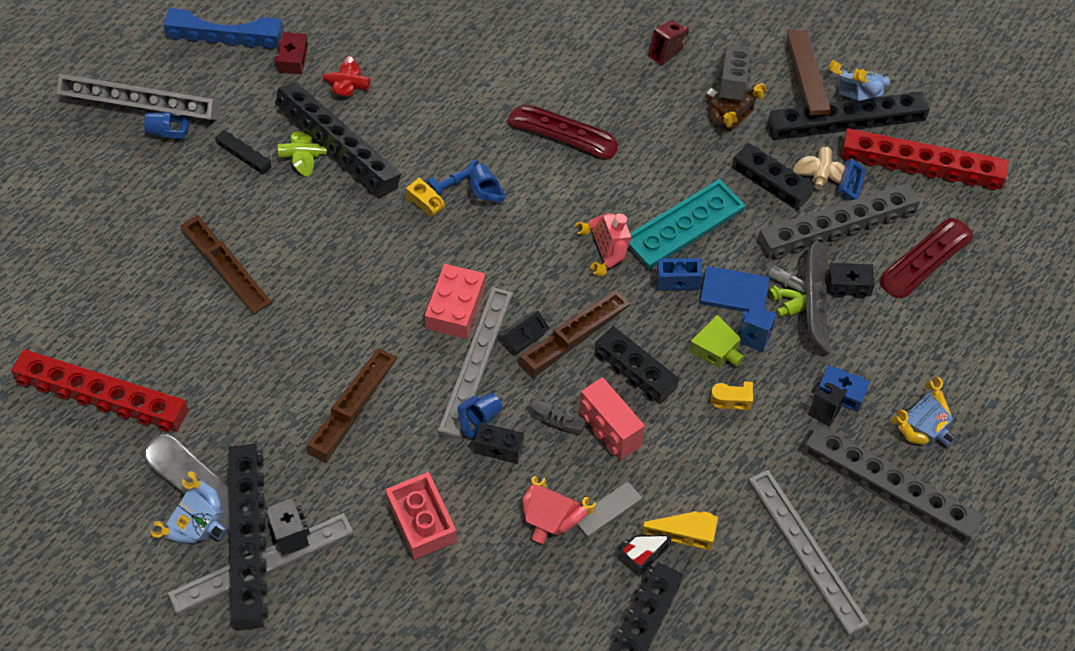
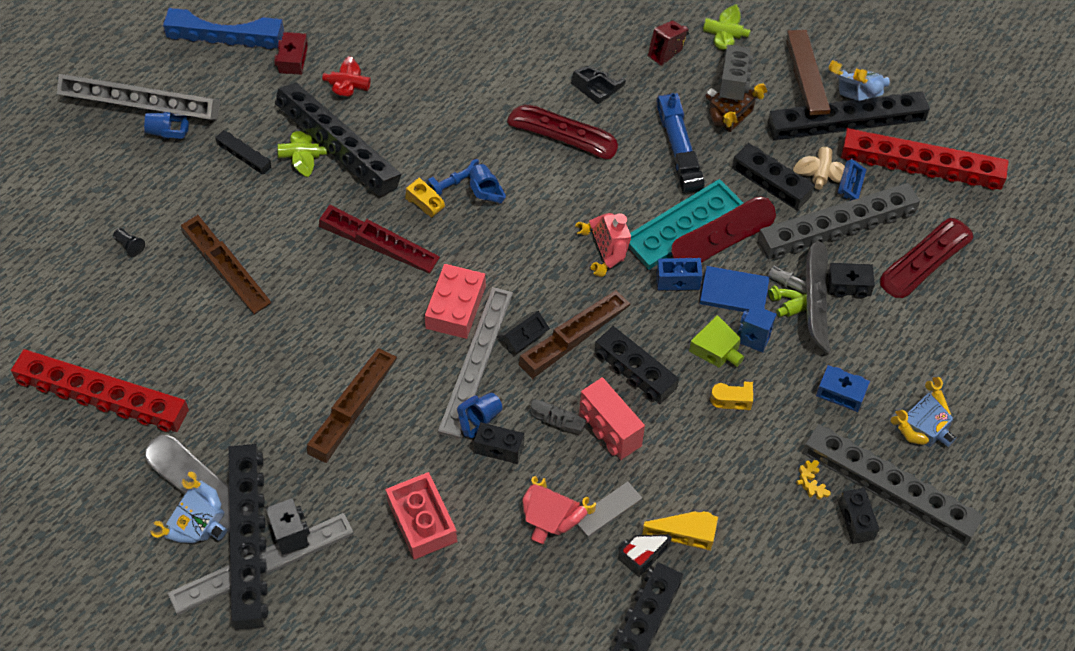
light grey tile [748,470,869,636] -> none
black hinge [808,382,848,427] -> none
none -> black pin [113,228,145,257]
none -> dark red slope [319,204,440,274]
none -> black slope [571,66,626,104]
none -> piece [657,93,705,194]
none -> dark red piece [671,196,776,263]
none -> lime plant [703,5,750,49]
none -> yellow animal [796,460,831,500]
none -> black brick [838,487,880,544]

